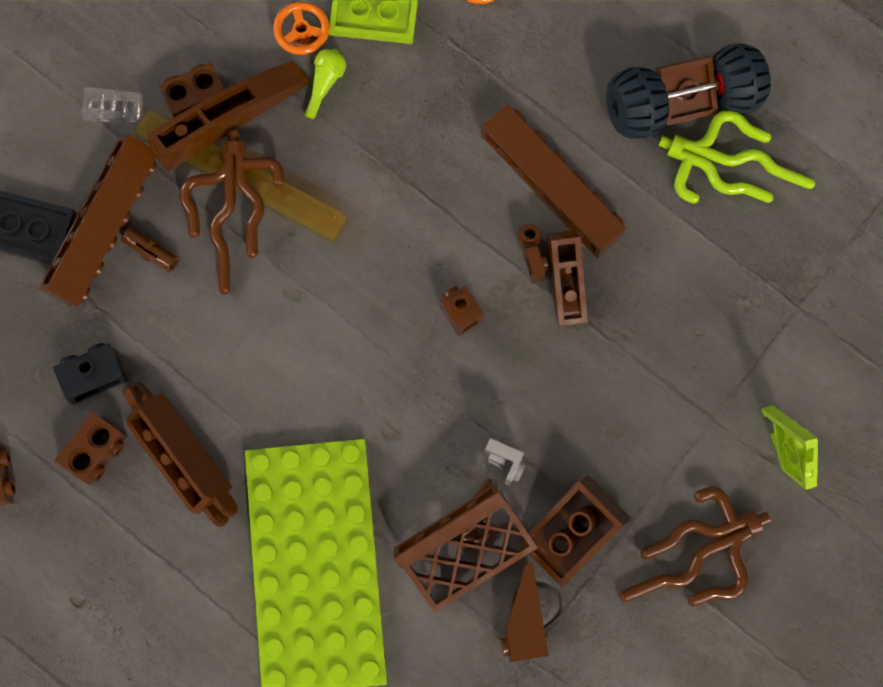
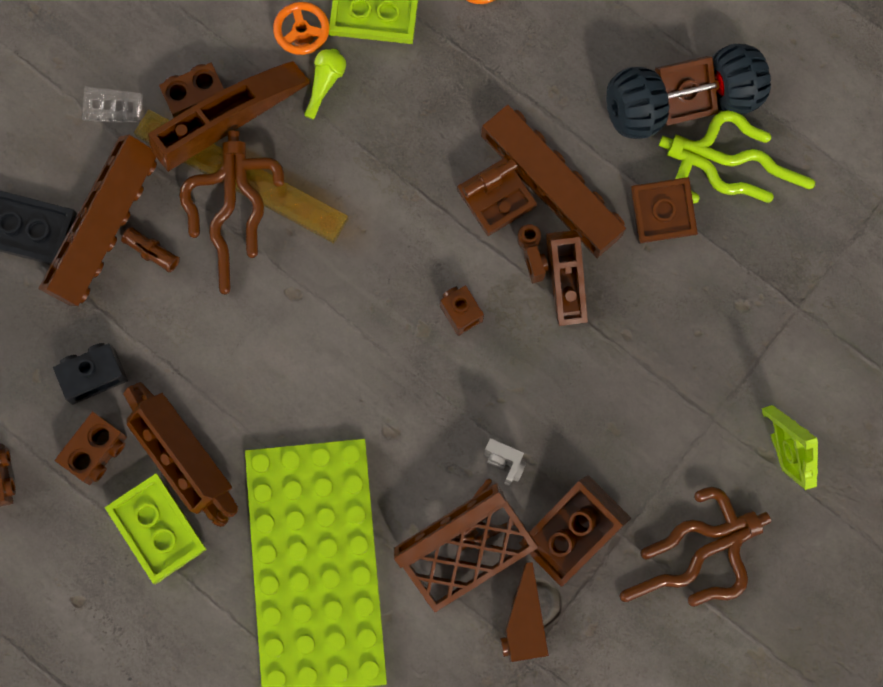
none -> lime plate [104,473,207,585]
none -> reddish brown plate [457,157,537,236]
none -> reddish brown plate [631,177,698,244]

